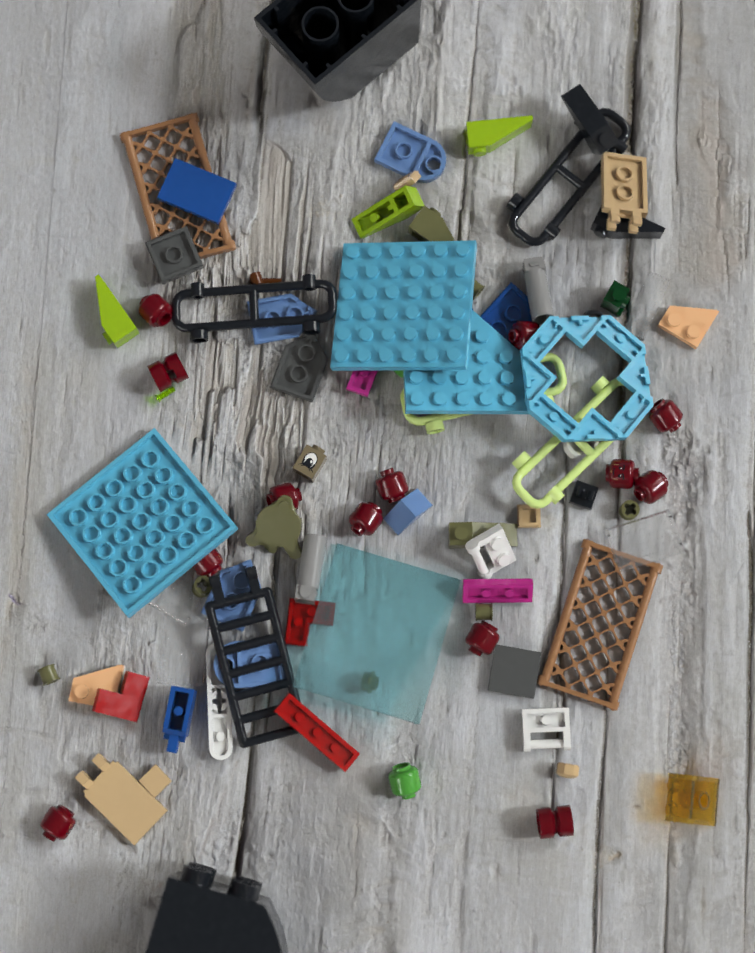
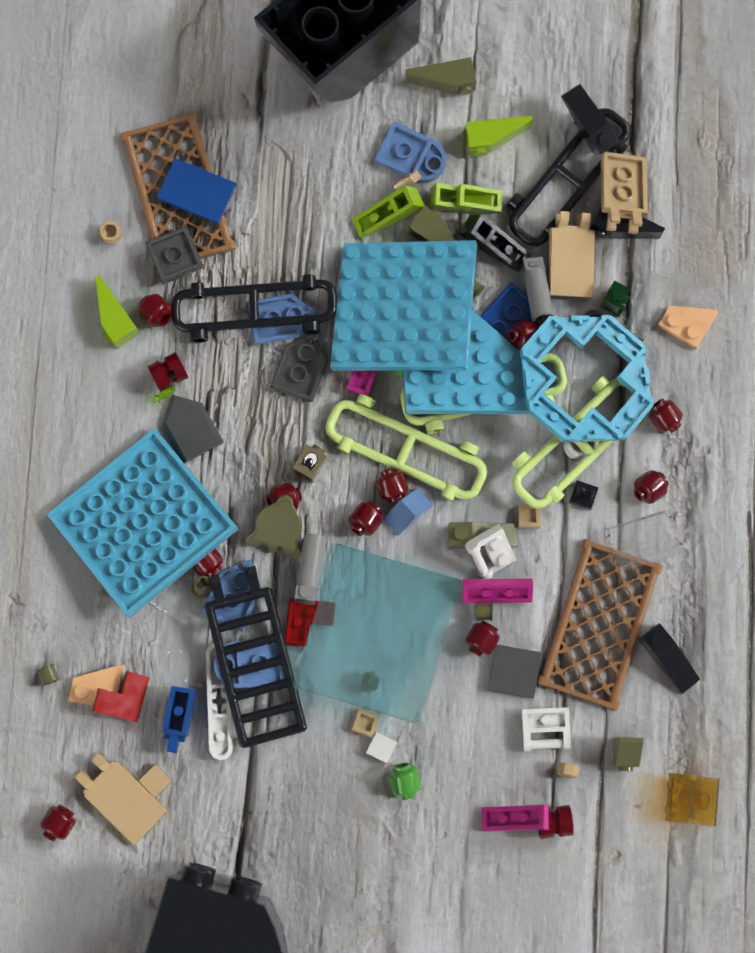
reddish brown hand [249,272,282,284] -> none
red plate [273,693,360,772] -> none
dark red head [605,459,640,489] -> none
olive axle [619,500,640,520] -> none
none -> tan tile [99,221,122,244]
none -> dark grey tile [162,395,224,464]
none -> yellowish green bar [325,394,487,501]
none -> tan tile [351,708,380,738]
none -> white tile [366,732,397,763]
none -> olive slope [405,57,476,95]
none -> lime slope [429,183,502,213]
none -> black slope [459,214,531,272]
none -> dark pink plate [482,805,549,832]
none -> tan tile [548,211,595,299]
none -> olive slope [613,737,644,771]
none -> black slope [638,623,700,694]

